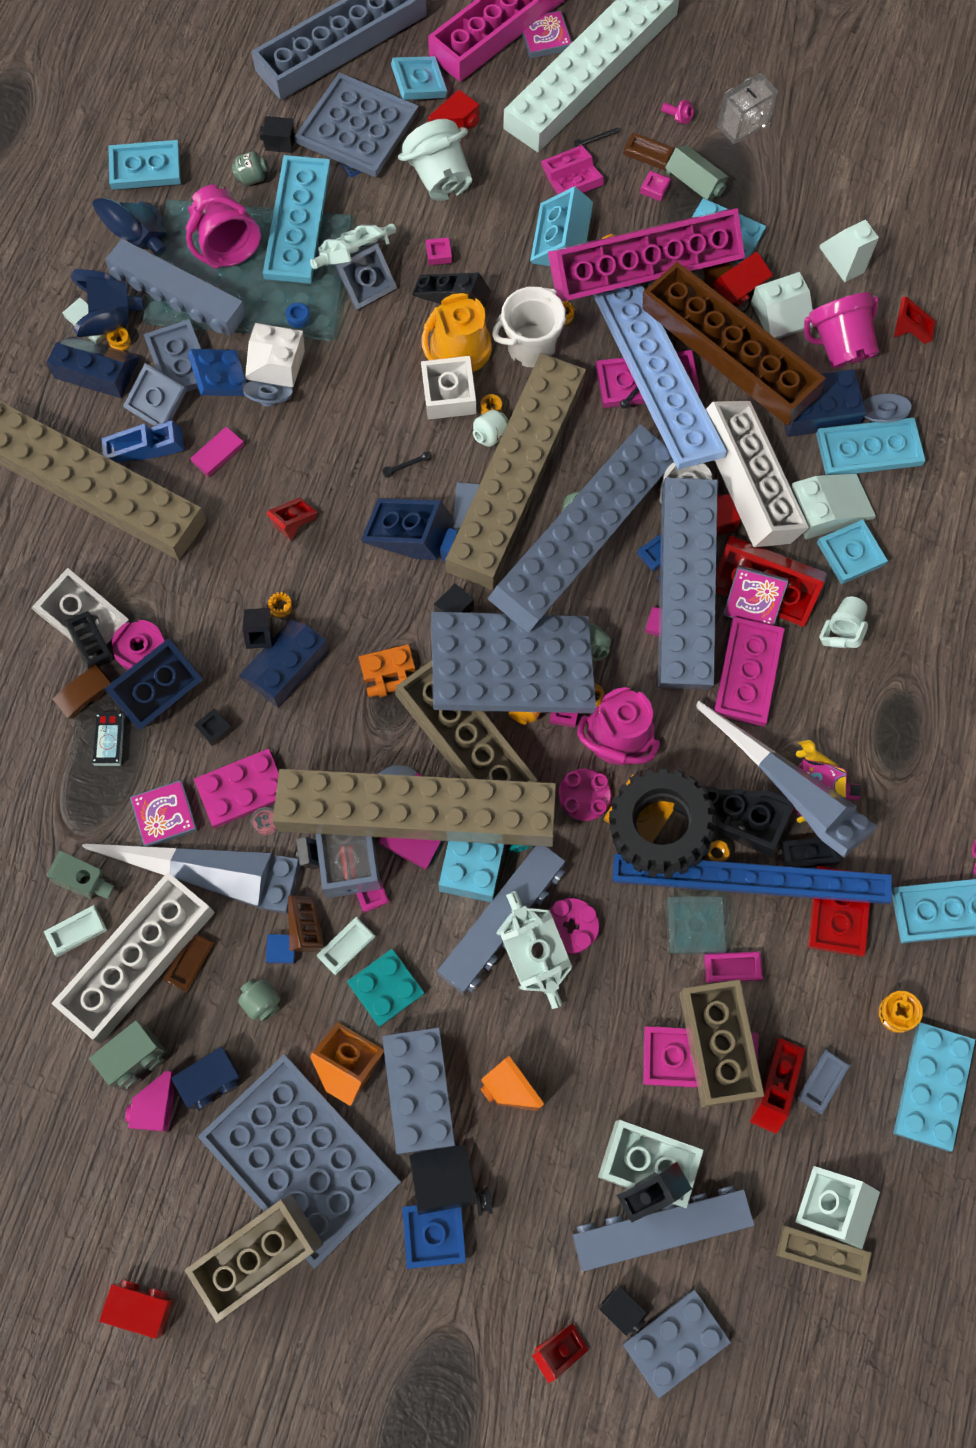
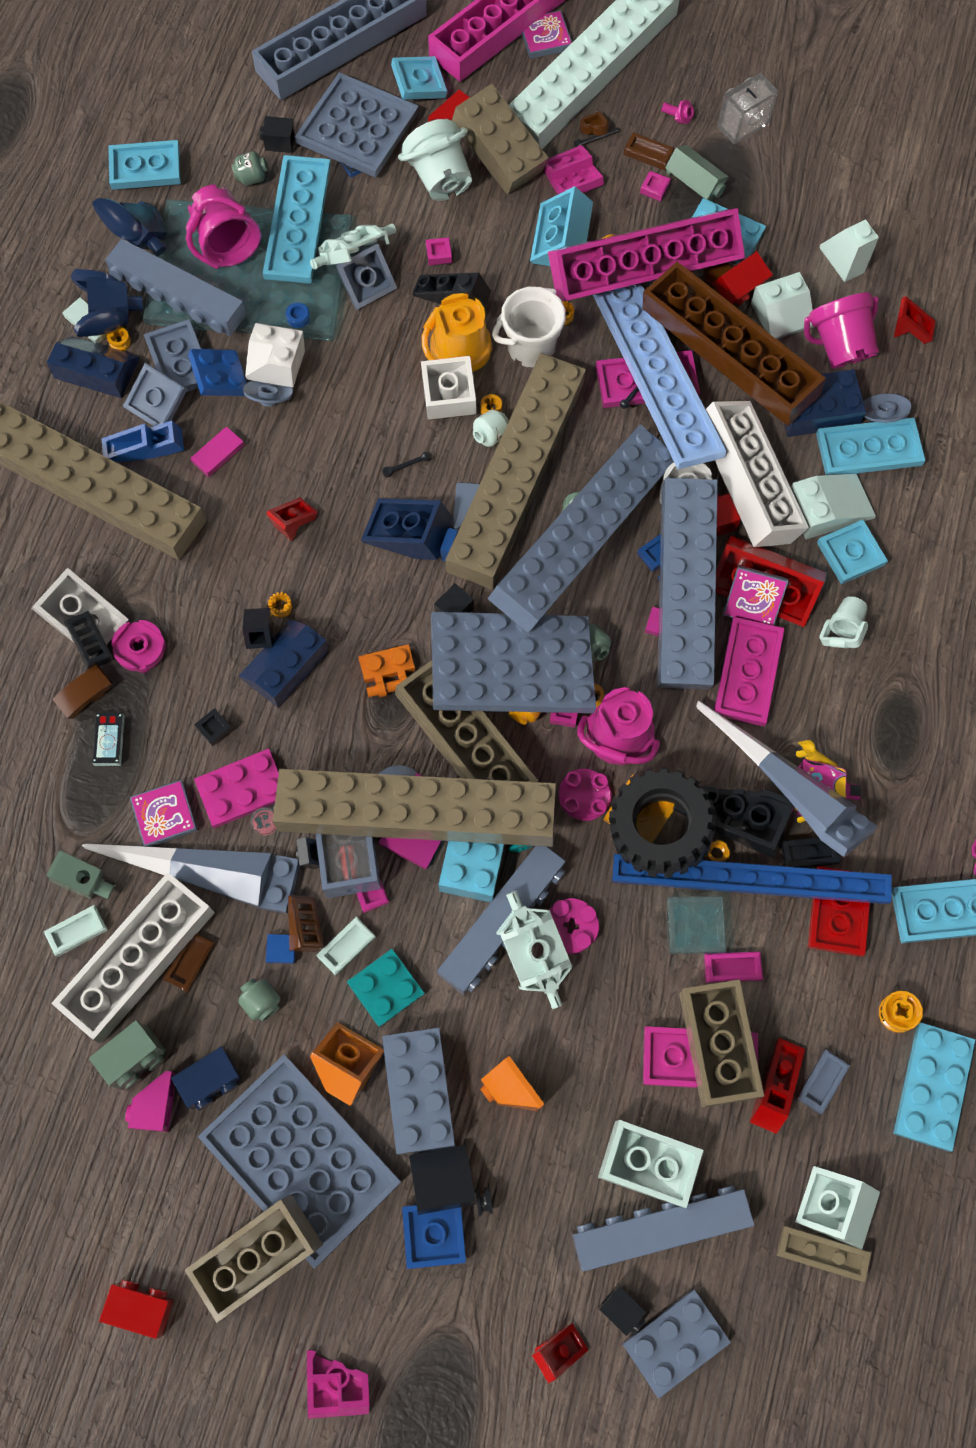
dark blue brick [104,638,203,730] -> none
black slope [617,1162,692,1223] -> none
none -> dark pink slope [307,1350,369,1419]
none -> dark tan brick [452,84,548,195]
none -> reddish brown tile [579,111,609,136]

